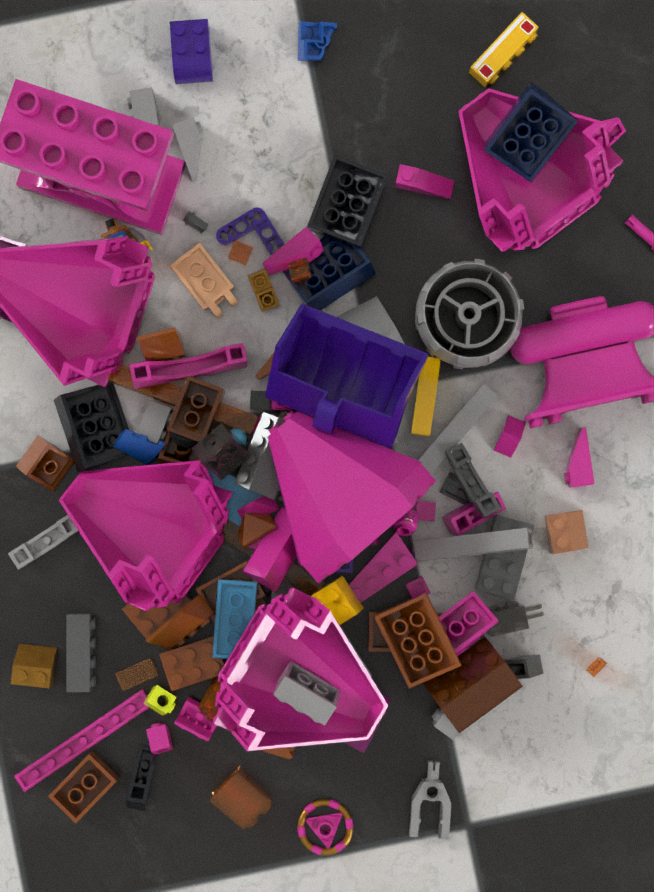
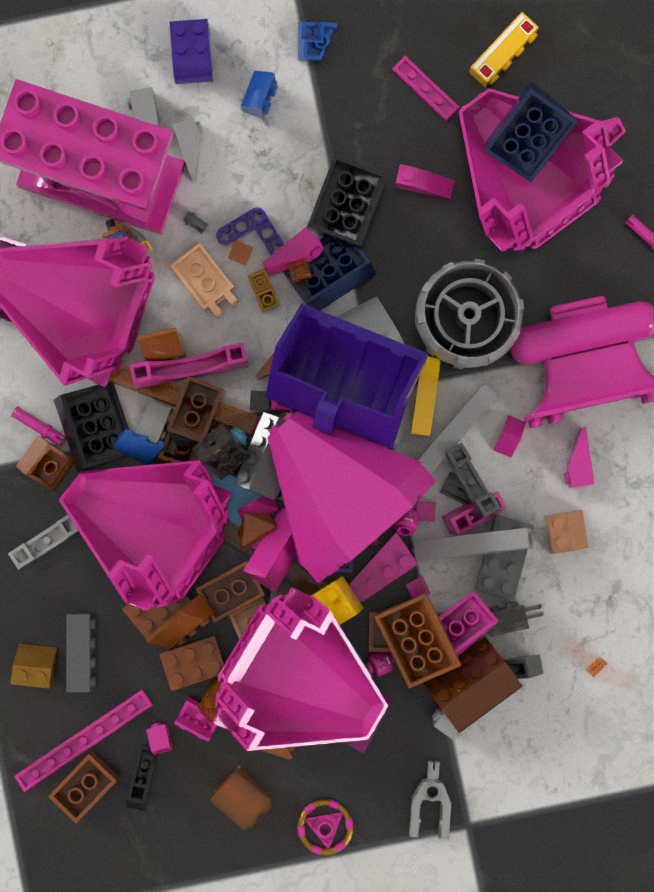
clear orange tile [115,658,158,691] -> none
neon yellow brick [143,685,176,716] -> none
dark azure tile [212,579,257,659] -> none
light grey brick [273,660,341,725] -> none
none -> dark pink pin [11,406,66,447]
none -> blue slope [241,71,278,119]
none -> dark pink head [365,652,395,677]
none -> dark pink tile [392,56,460,122]

